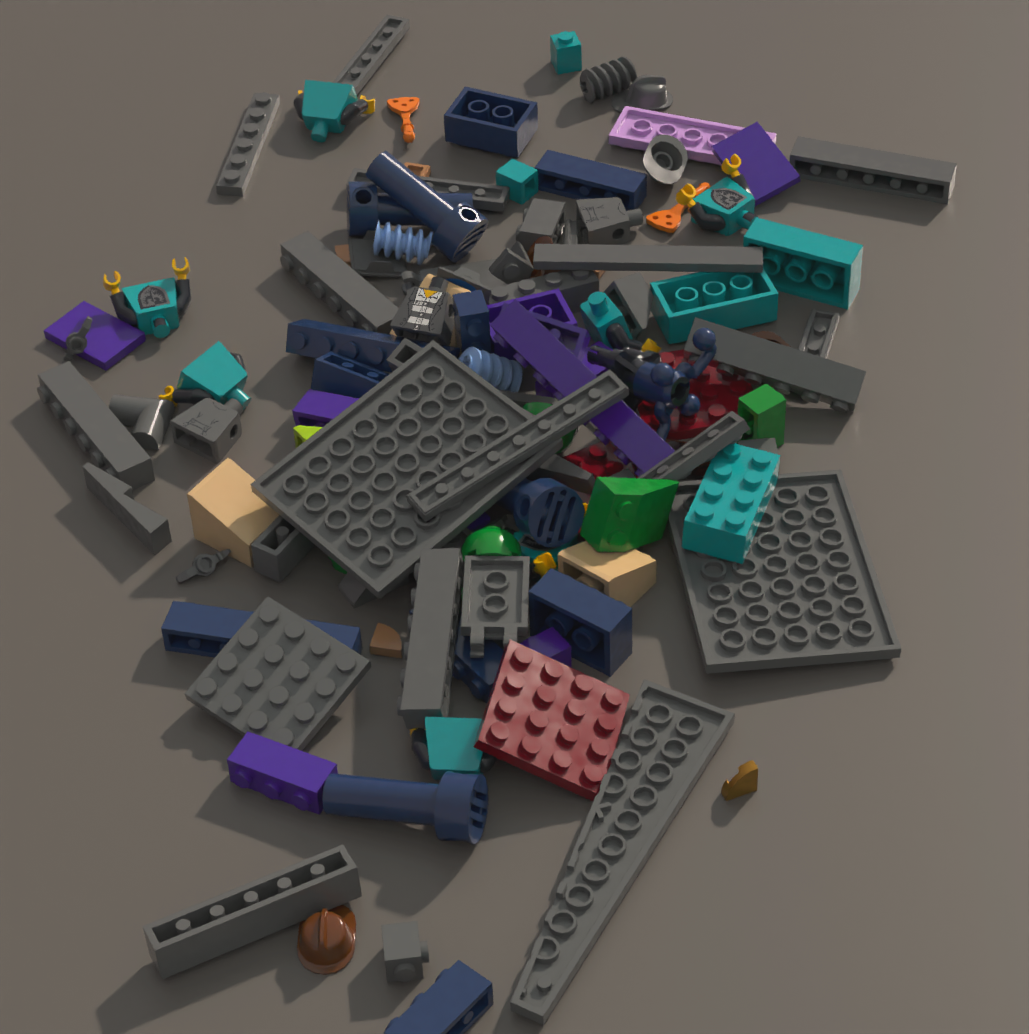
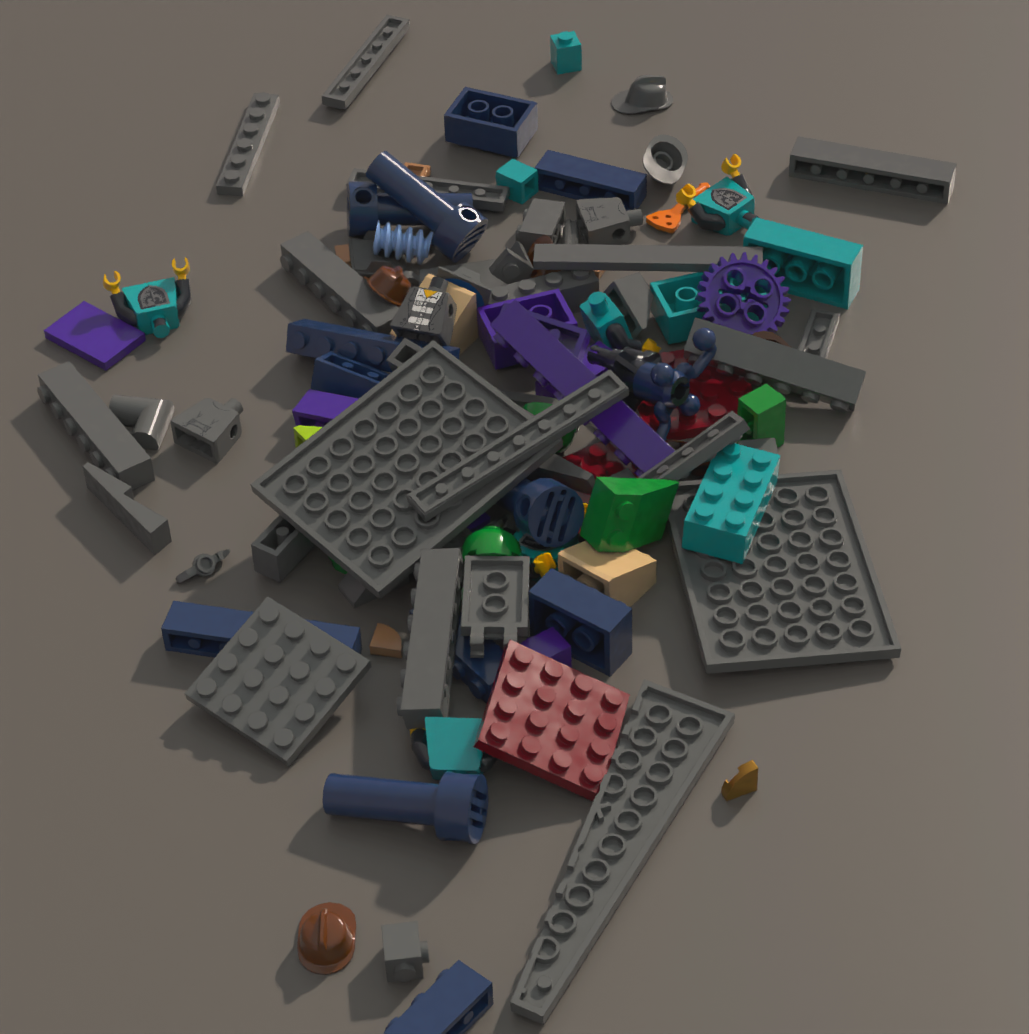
dark grey piece [62,316,92,364] -> none
dark grey brick [142,844,362,980] -> none
teal torso [158,341,251,410] -> none
tan slope [187,458,279,568] -> none
dark purple brick [227,731,338,815] -> none
teal torso [293,80,375,142] -> none
orange piece [387,97,420,143] -> none
dark blue brick [453,290,491,357] -> none
light blue piece [459,347,522,392] -> none
dark grey piece [580,56,637,103] -> none
lavender plate [609,106,776,166] -> none
dark purple tile [711,121,801,206] -> none
none -> reddish brown piece [363,266,411,307]
none -> dark purple gear [695,252,791,335]

